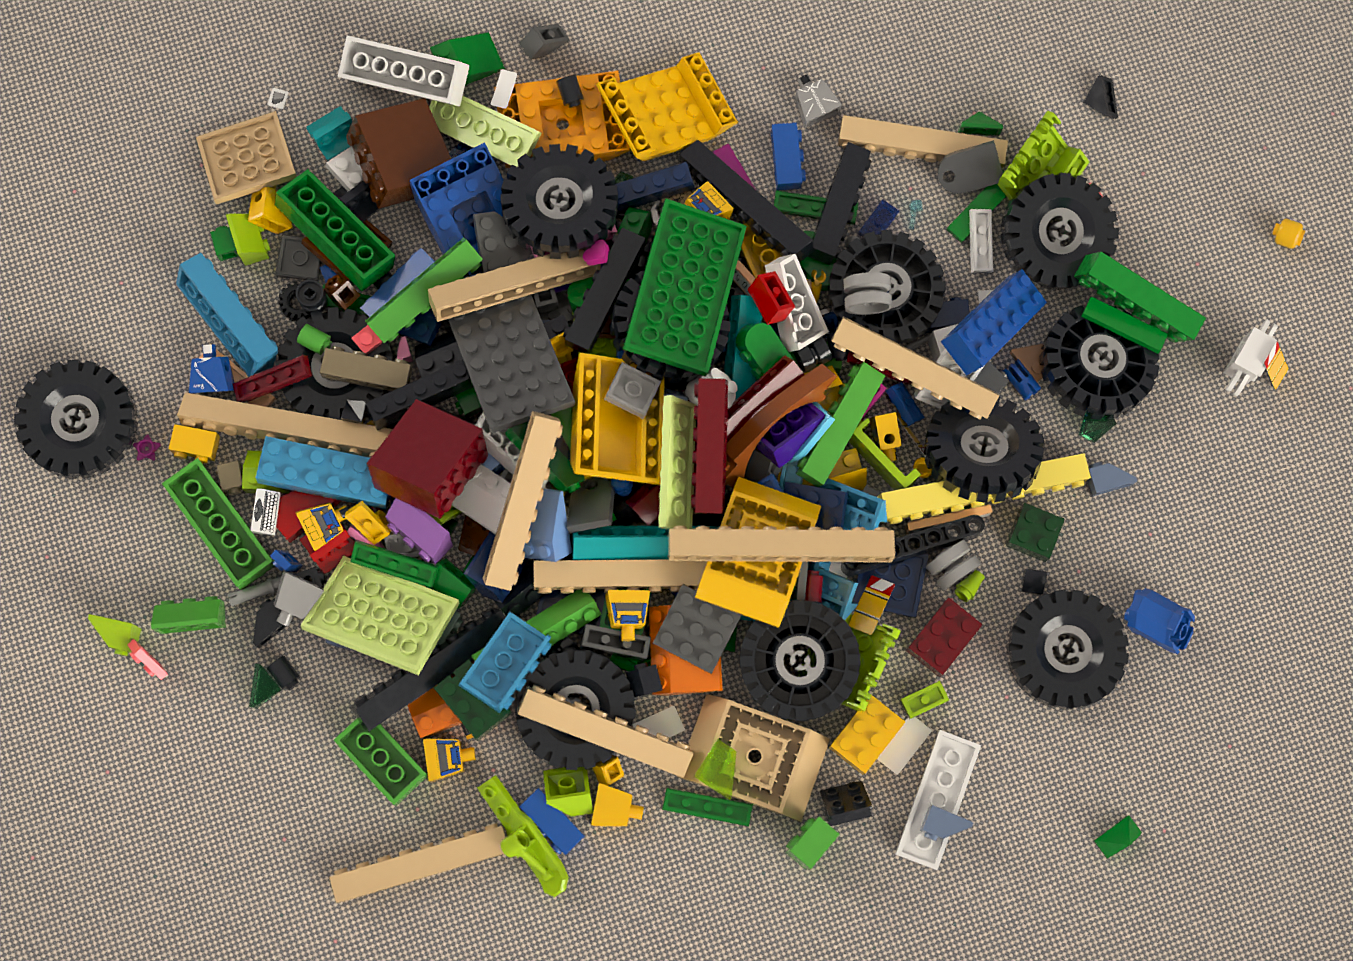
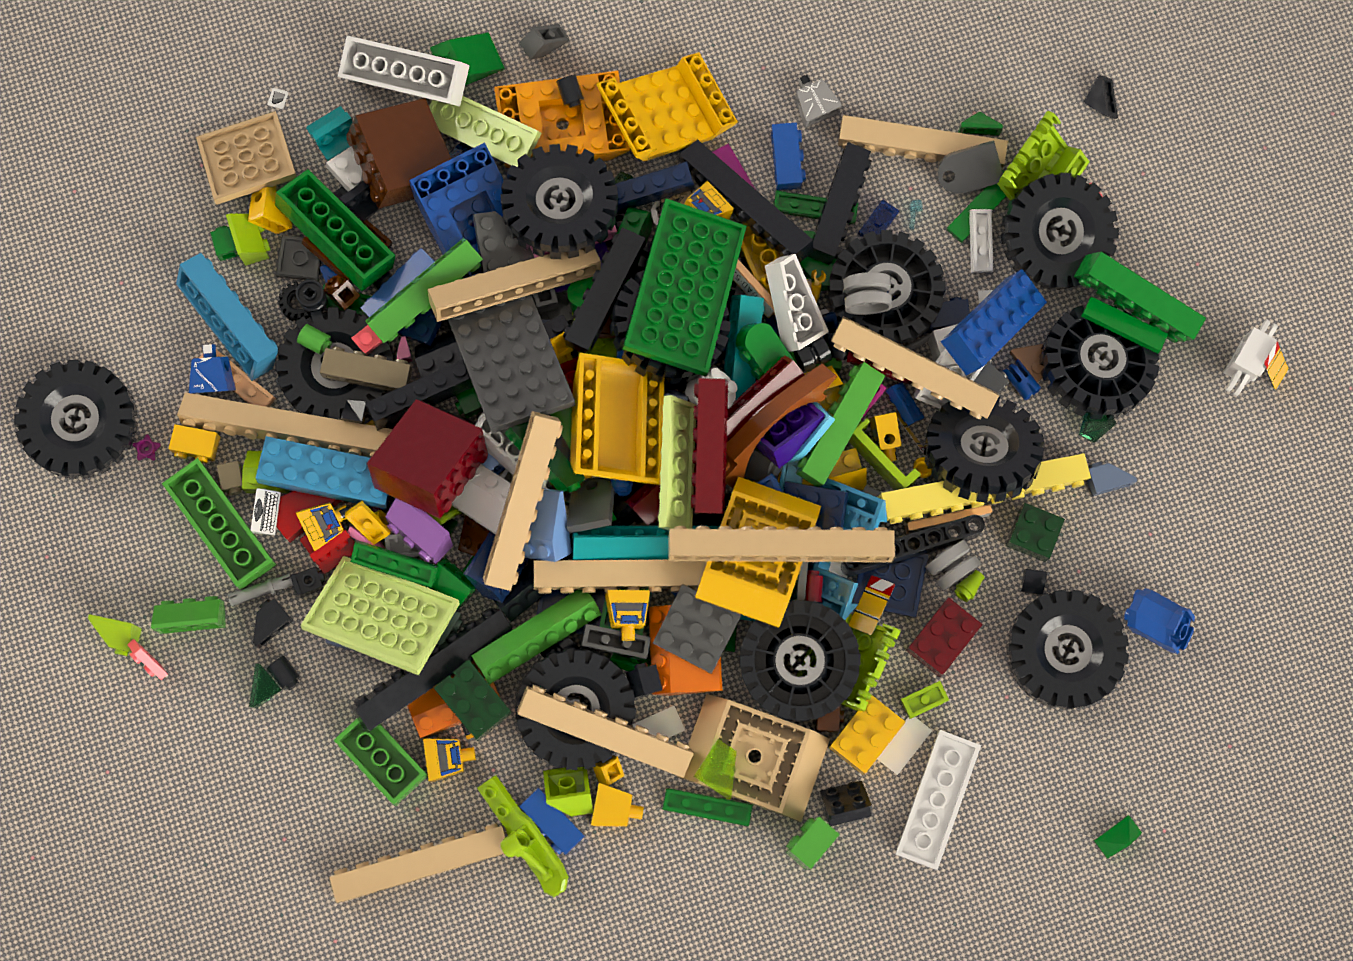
dark red tile [233,355,312,403] -> none
blue plate [270,550,303,572] -> none
light grey torso [274,570,324,627] -> none
dark azure bracket [459,612,552,713] -> none
white sticker [490,69,517,109] -> none
dark pink tile [583,240,609,265] -> none
light grey tile [604,362,661,419] -> none
red brick [747,271,795,325] -> none
sand blue slope [920,805,974,841] -> none
yellow head [1272,219,1306,249] -> none
none -> reddish brown brick [815,707,844,733]

